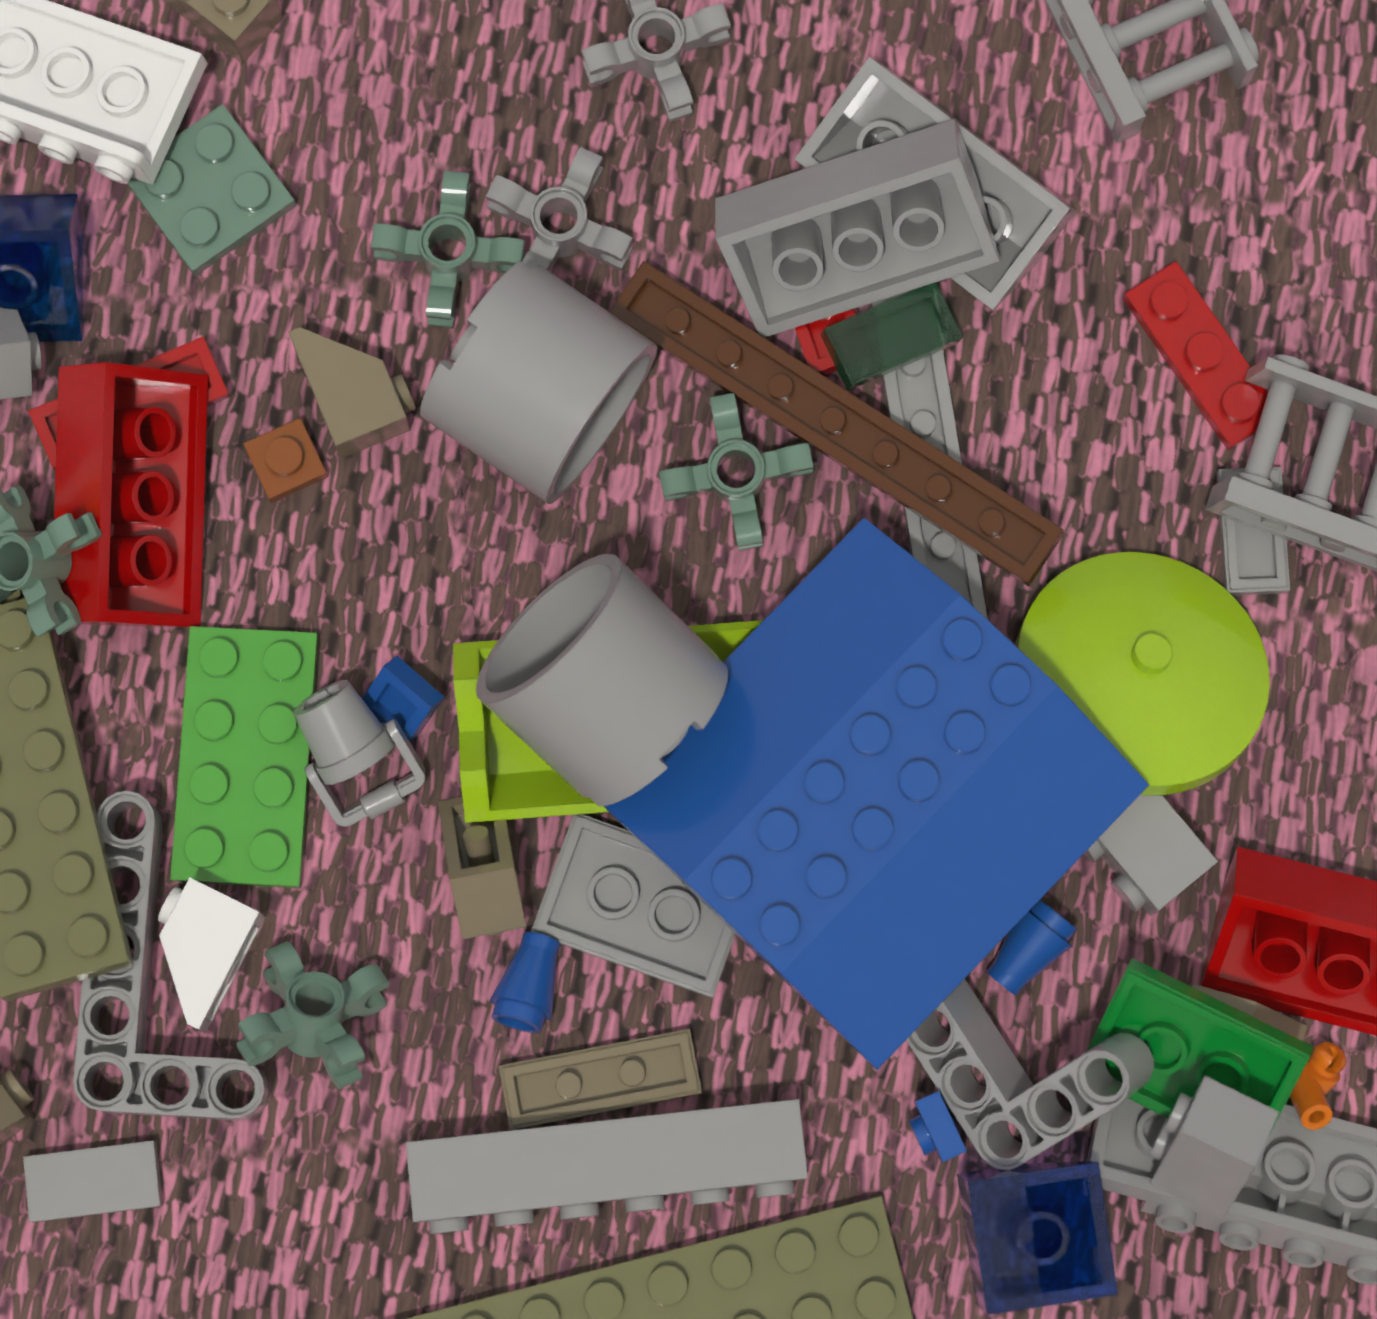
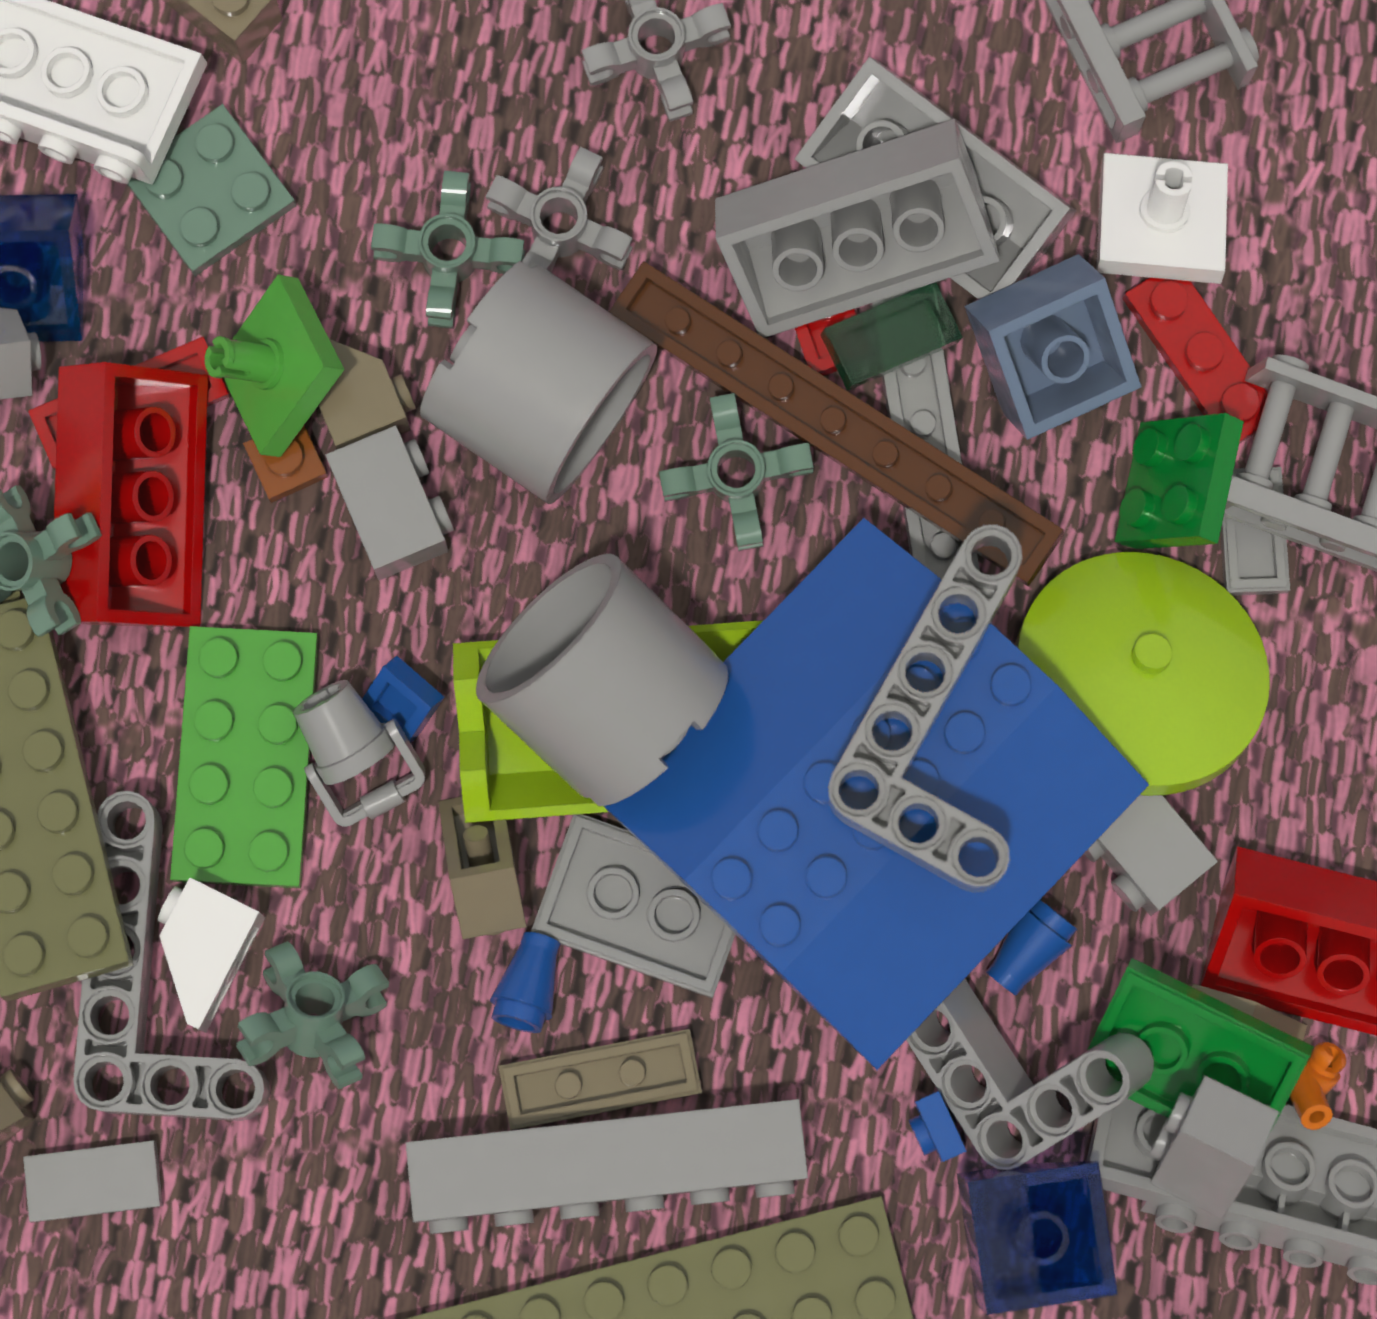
none -> bright green tile [205,275,345,457]
none -> light grey brick [325,425,454,581]
none -> light grey beam [828,525,1022,893]
none -> sand blue brick [964,254,1141,440]
none -> white tile [1096,153,1228,284]
none -> green plate [1115,413,1244,549]

